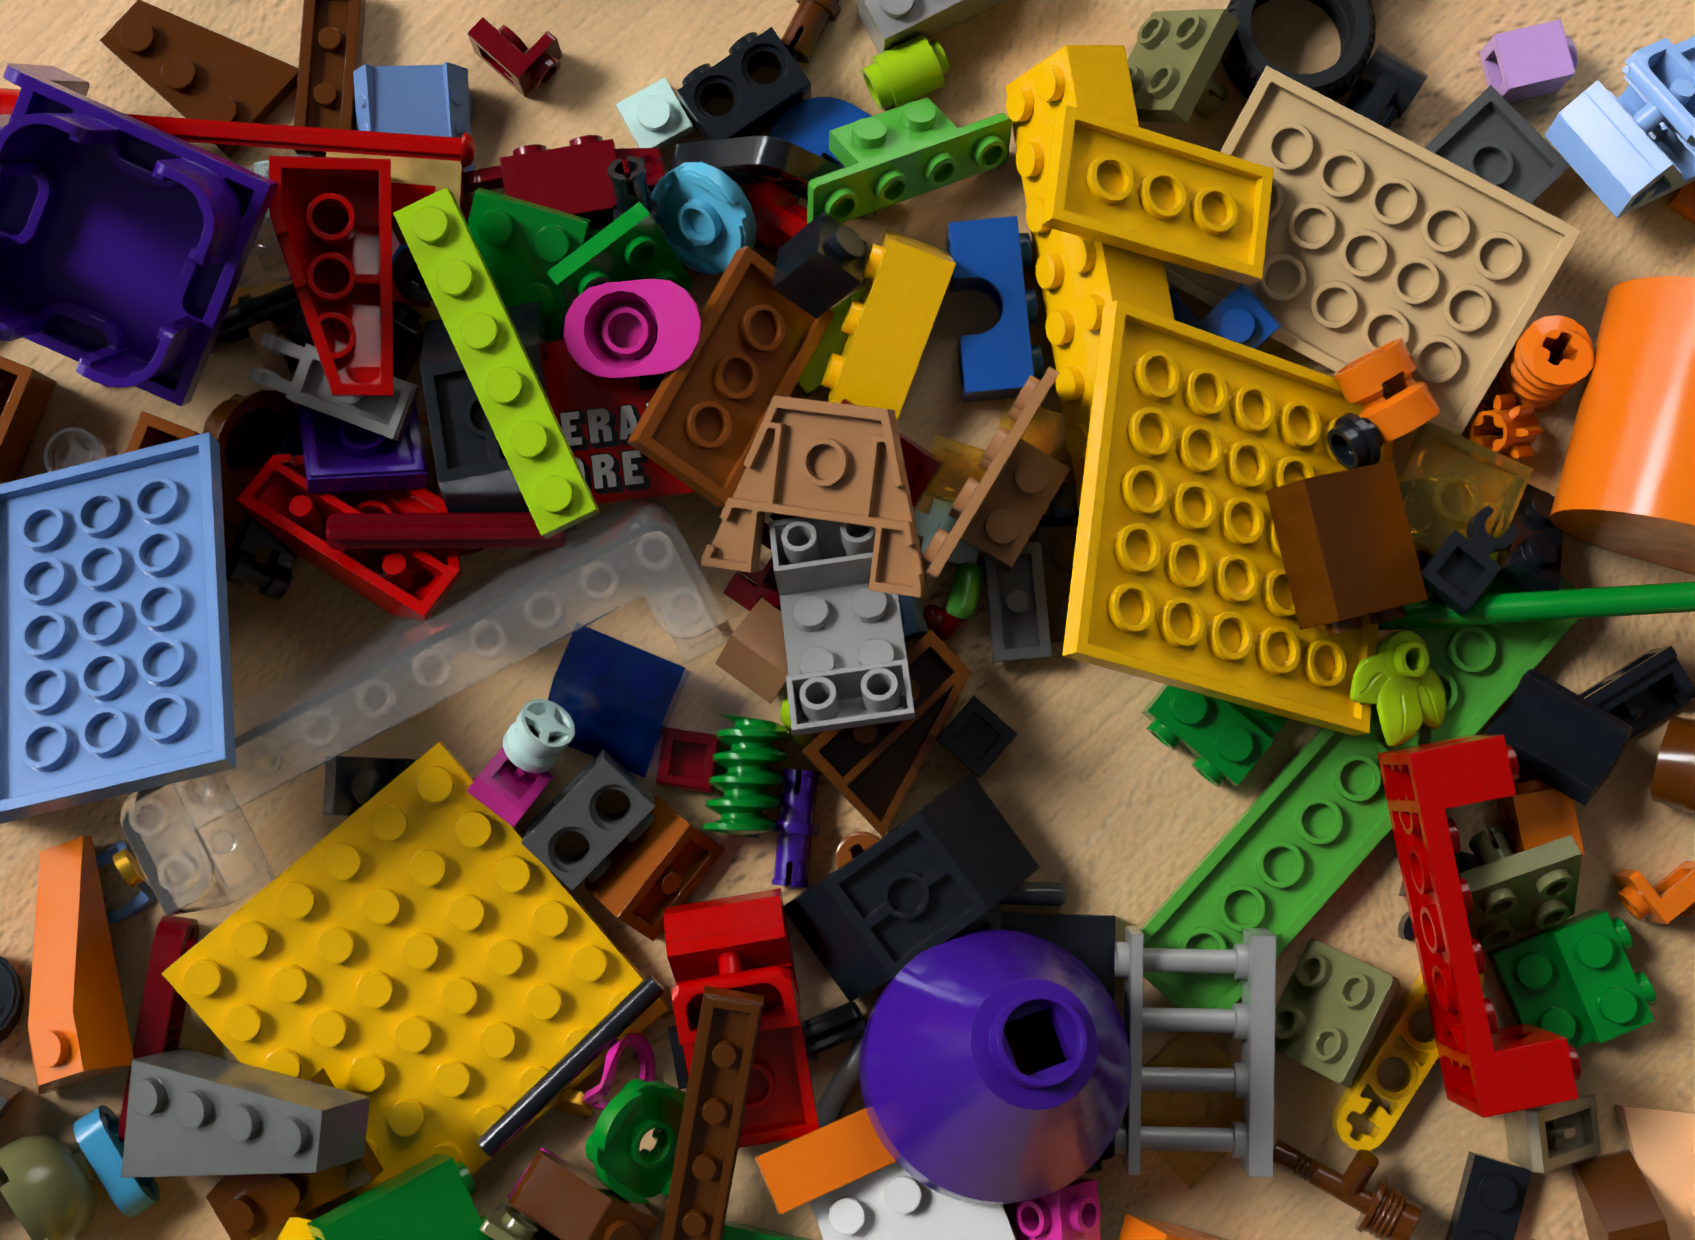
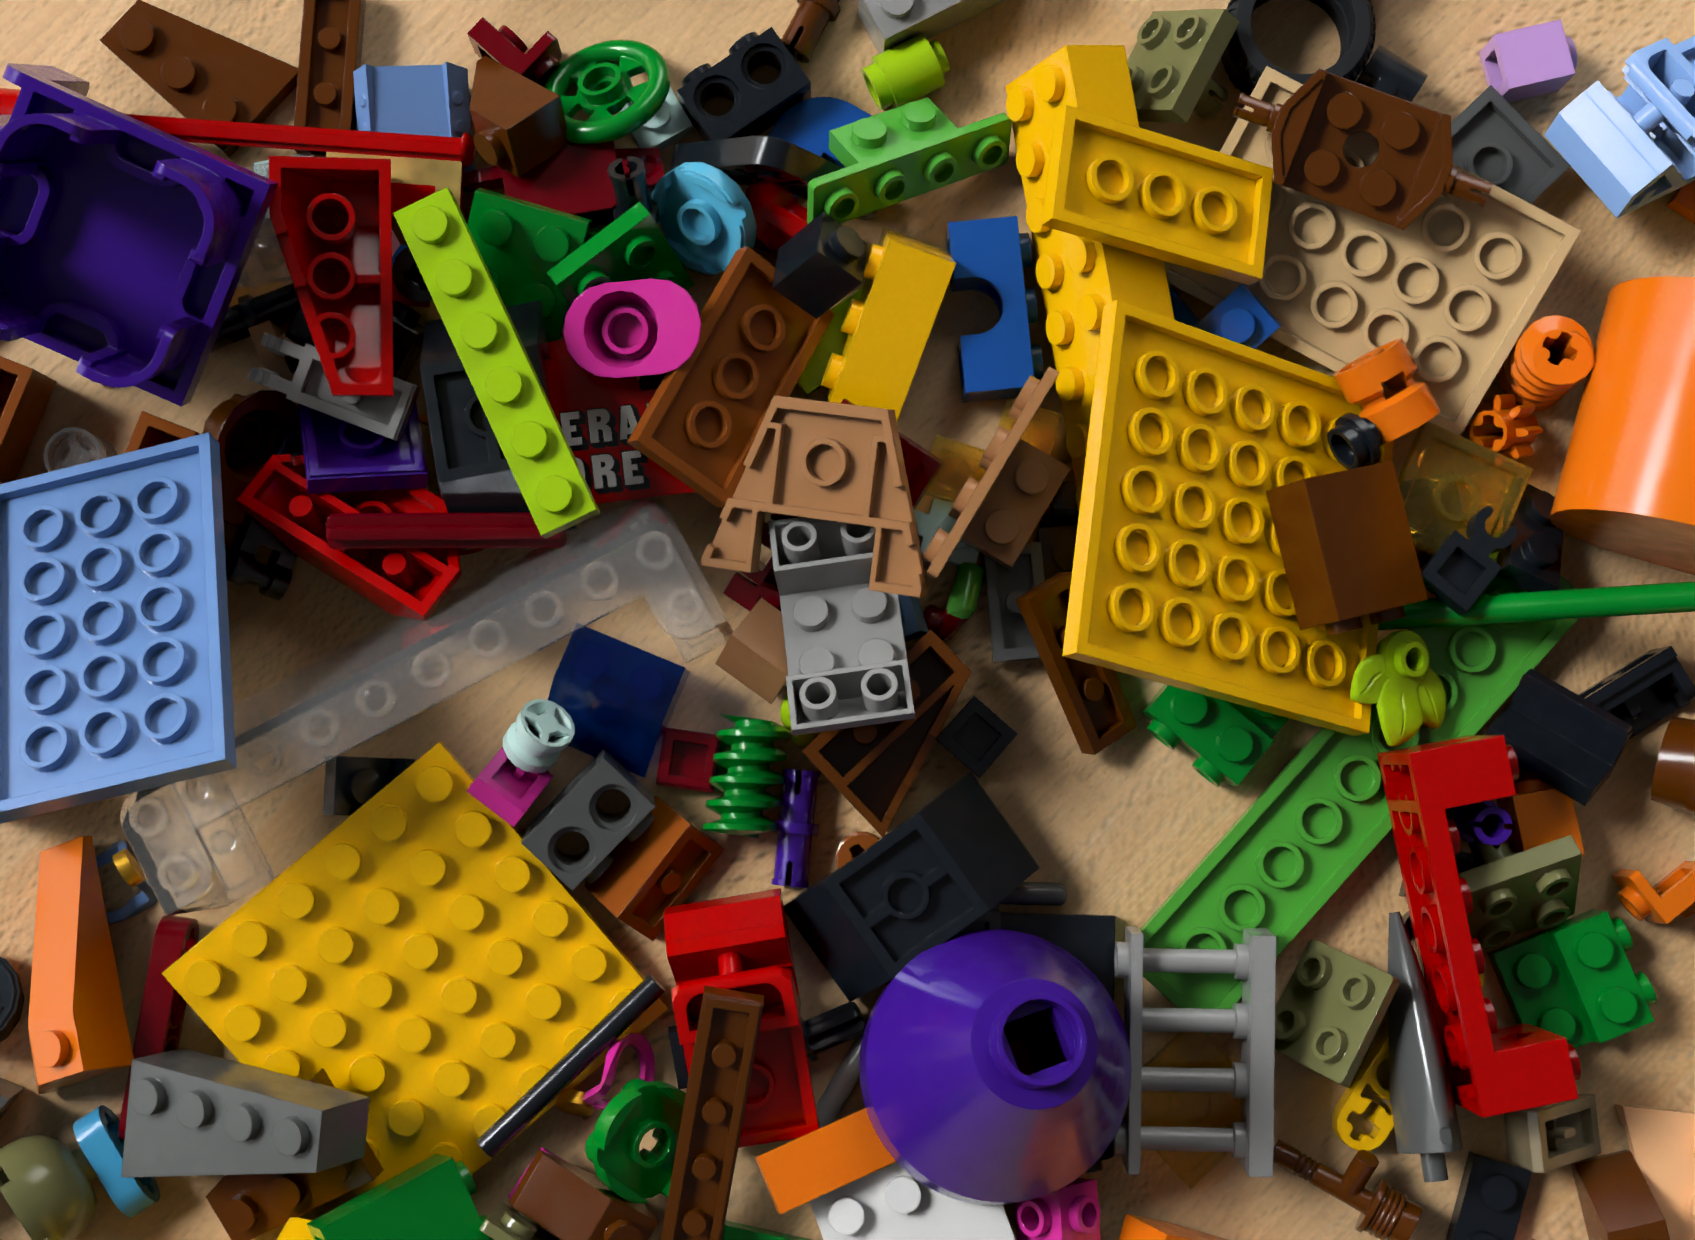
none -> reddish brown slope [469,56,571,178]
none -> green plate [543,39,671,144]
none -> reddish brown plate [1015,572,1138,755]
none -> reddish brown plate [1232,68,1493,230]
none -> dark grey piece [1388,912,1463,1182]
none -> dark purple pin [1445,800,1512,845]

